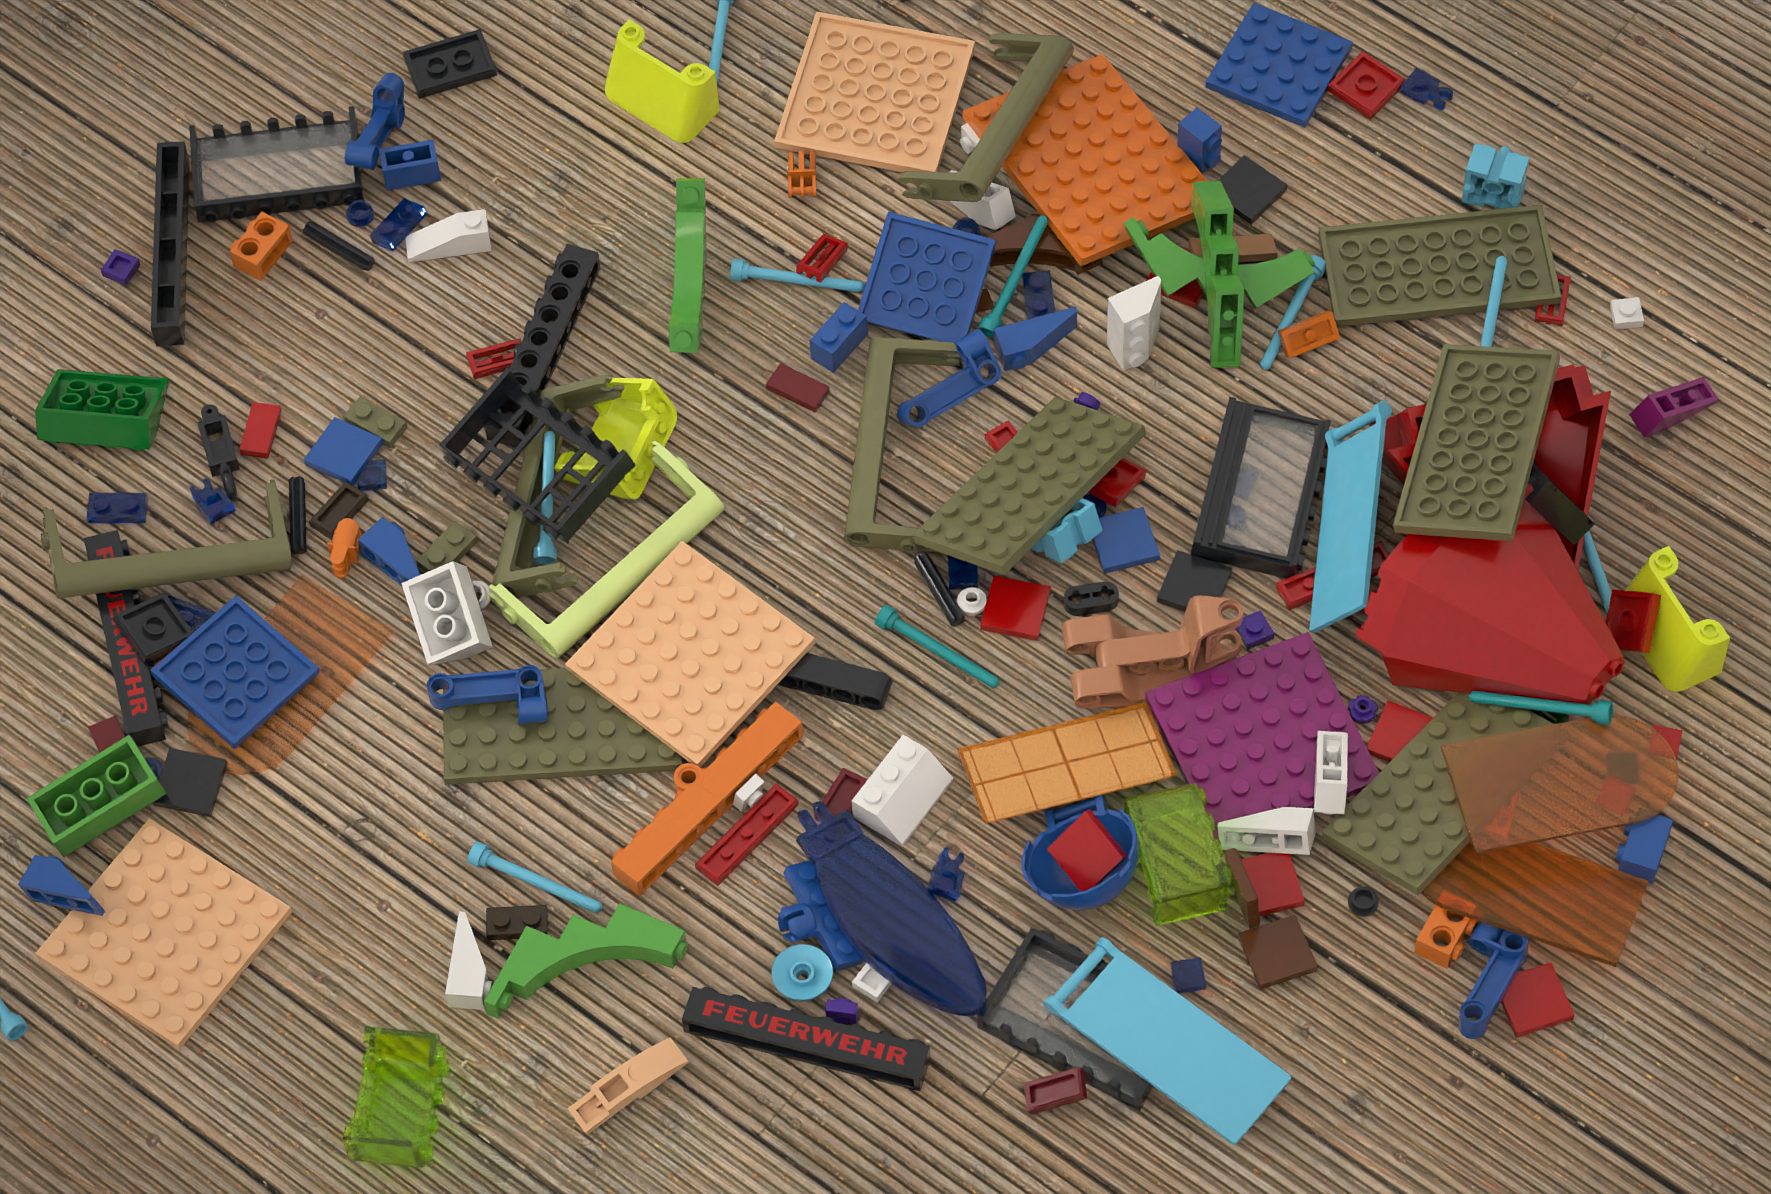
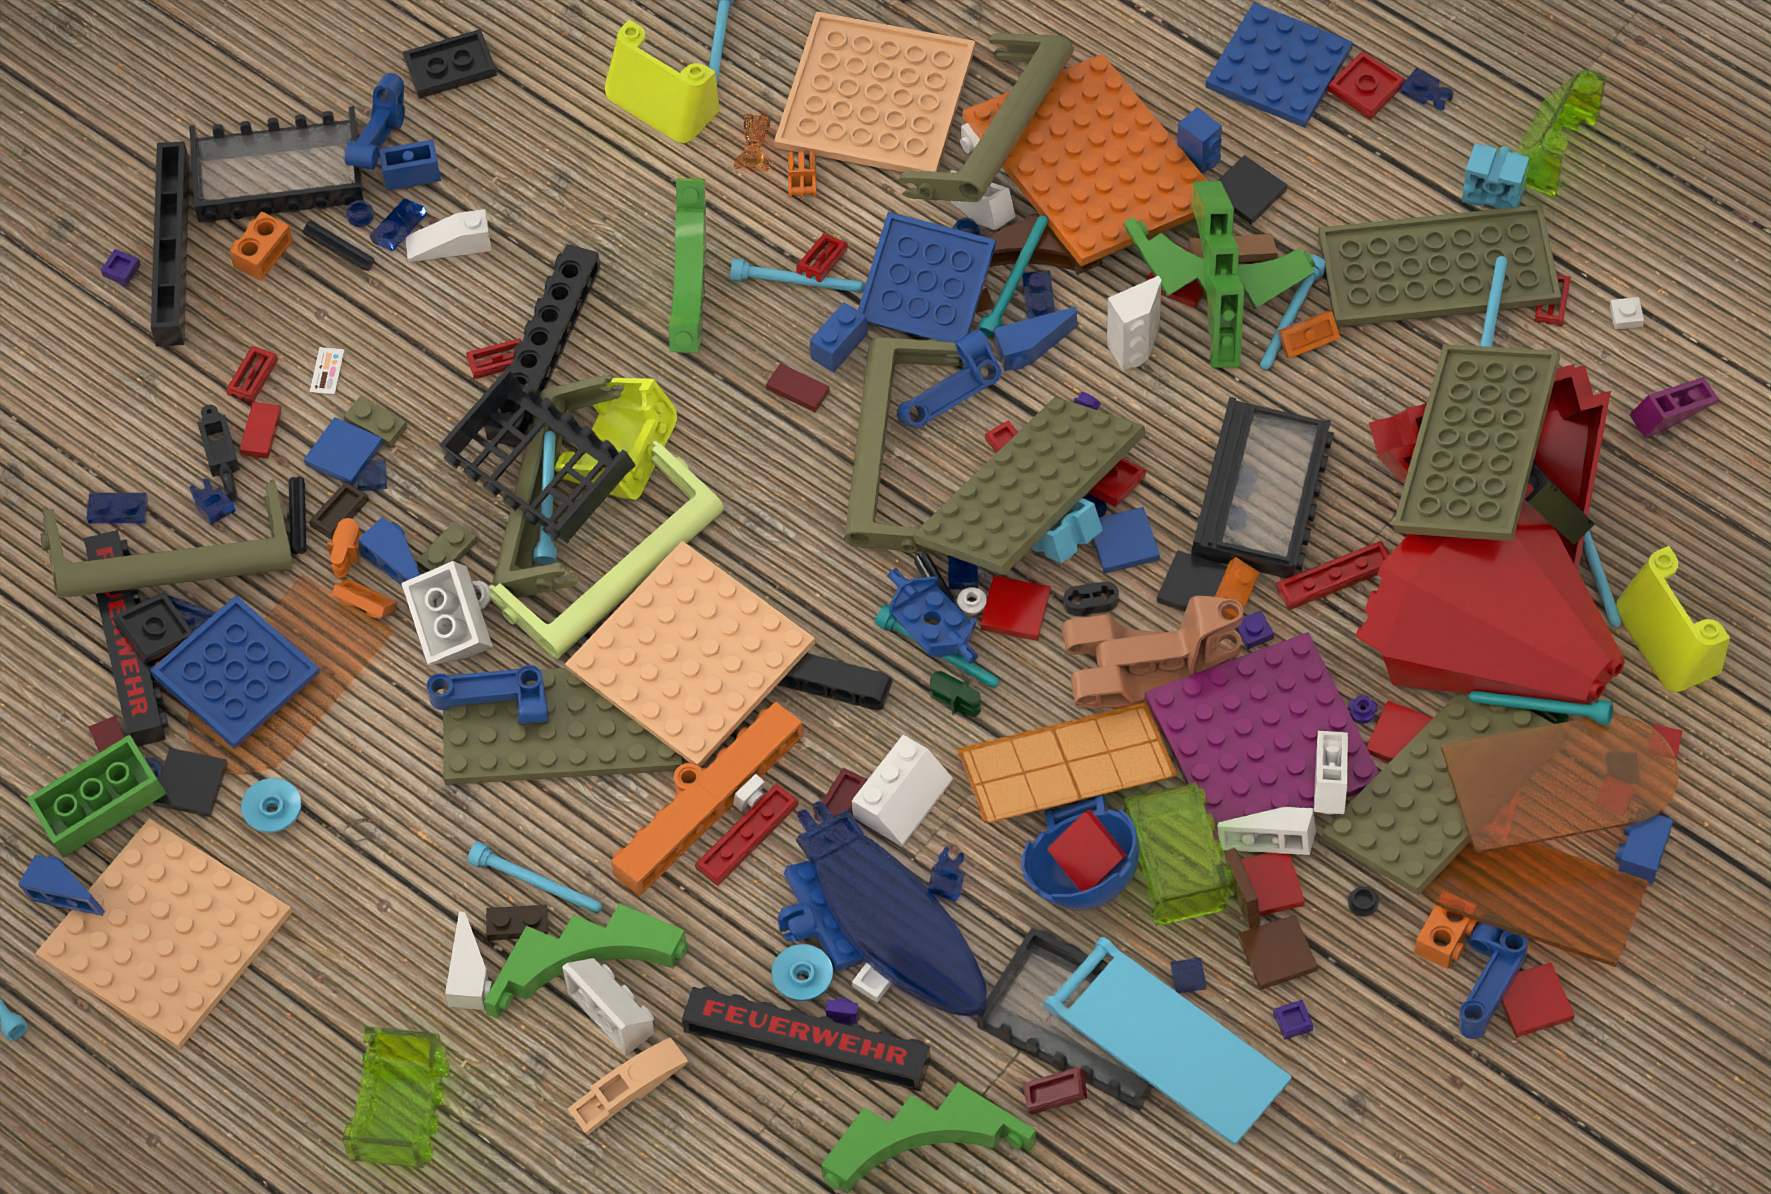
green slope [35,369,169,451] -> none
medium azure flag [1309,401,1392,633] -> none
red tile [1605,589,1661,654] -> none
none -> red tile [226,346,278,404]
none -> medium azure dish [241,778,301,833]
none -> white sticker [310,347,344,395]
none -> orange plate [332,579,398,618]
none -> white slope [562,958,654,1055]
none -> clear orange animal [734,113,771,171]
none -> bright green arch [821,1082,1036,1193]
none -> blue plate [887,568,978,664]
none -> dark green arm [930,671,981,717]
none -> orange plate [1215,557,1259,620]
none -> dark purple tile [1273,1000,1314,1040]
none -> clear neon green windscreen [1515,70,1606,197]

